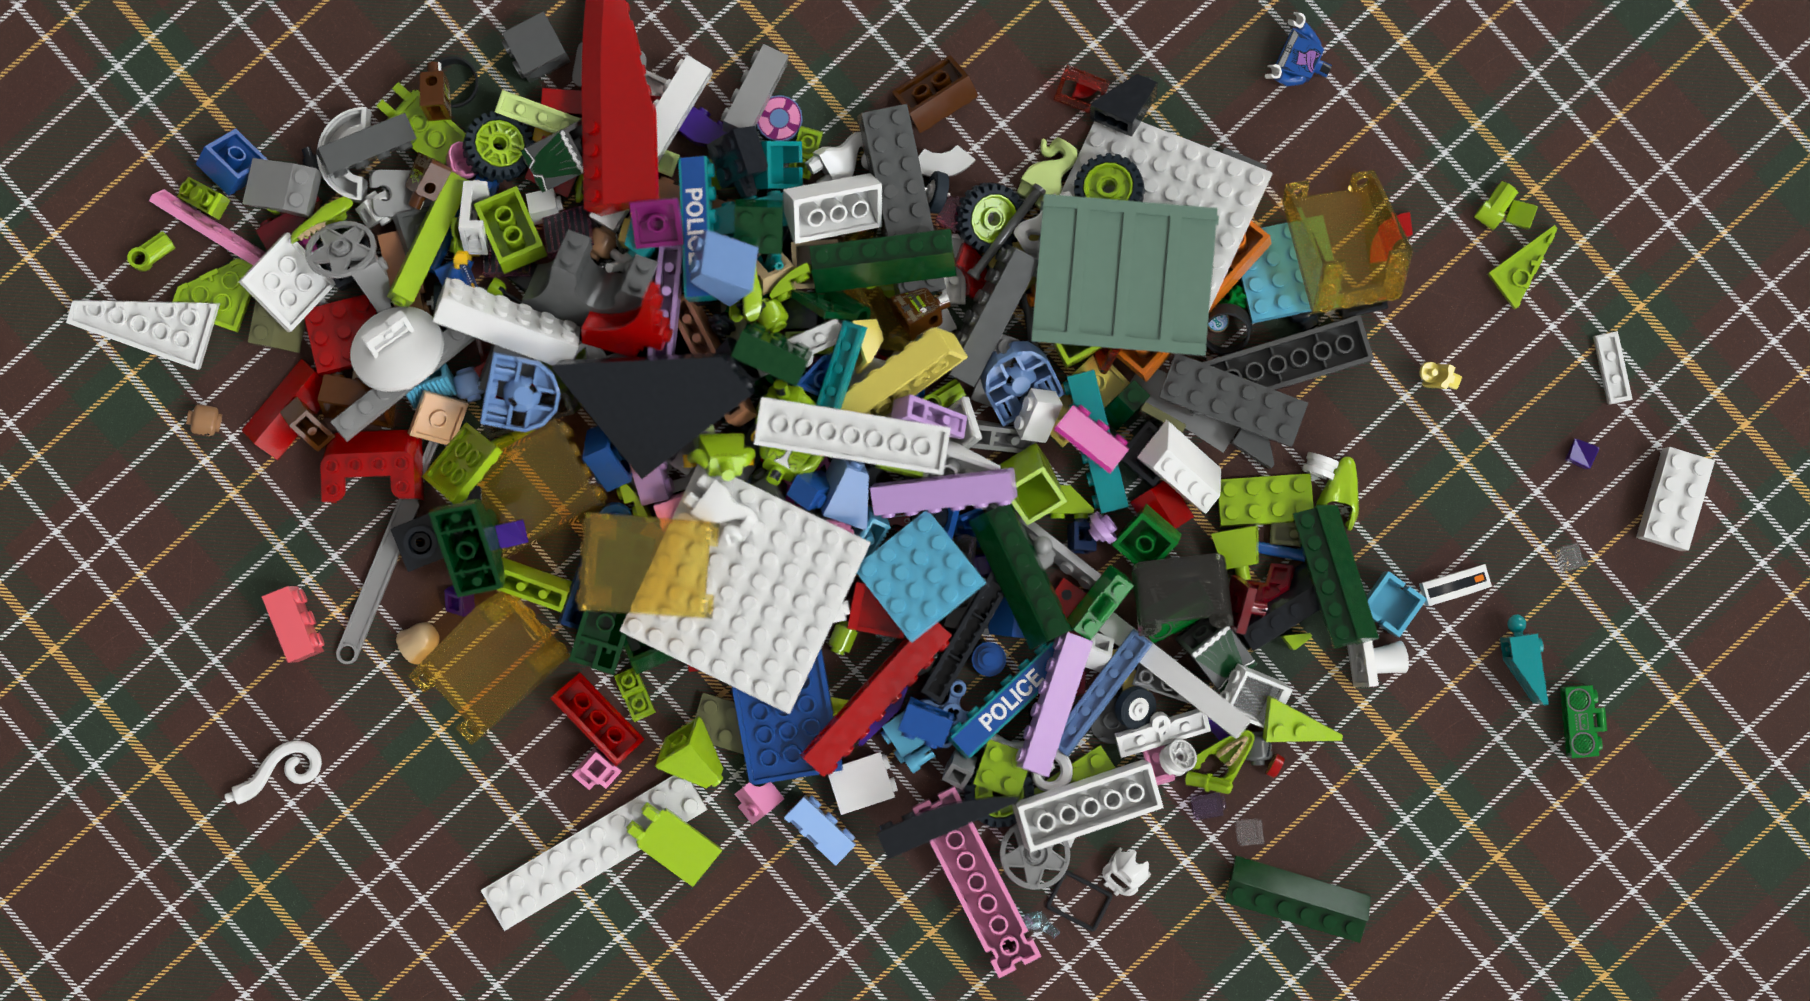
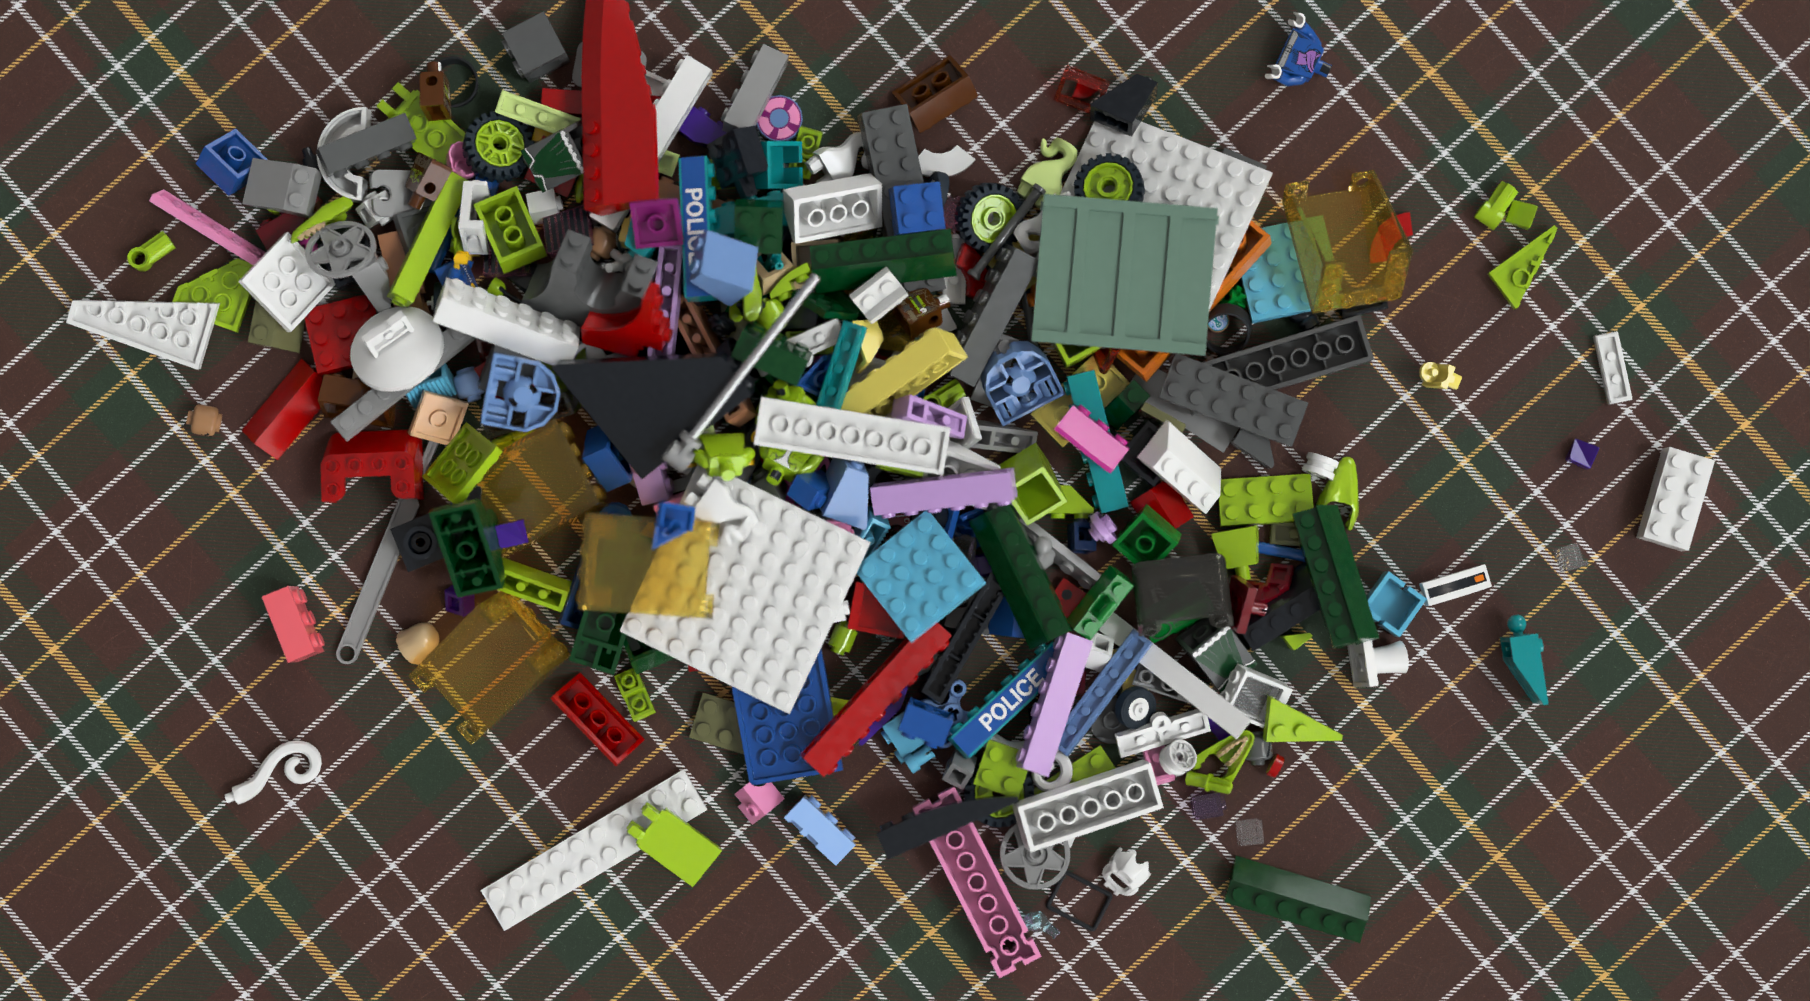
lime slope [177,177,230,220] -> none
reddish brown brick [280,397,335,452] -> none
bright pink brick [571,747,622,790] -> none
lime slope [616,482,653,524] -> none
lime slope [655,716,723,788] -> none
white panel [828,751,898,815] -> none
blue plate [972,642,1006,677] -> none
white brick [1014,388,1063,443] -> none
green piece [1560,685,1607,758] -> none
none -> blue slope [652,501,696,550]
none -> flat silver piece [661,273,820,473]
none -> white bracket [849,266,908,324]
none -> blue brick [888,181,946,236]

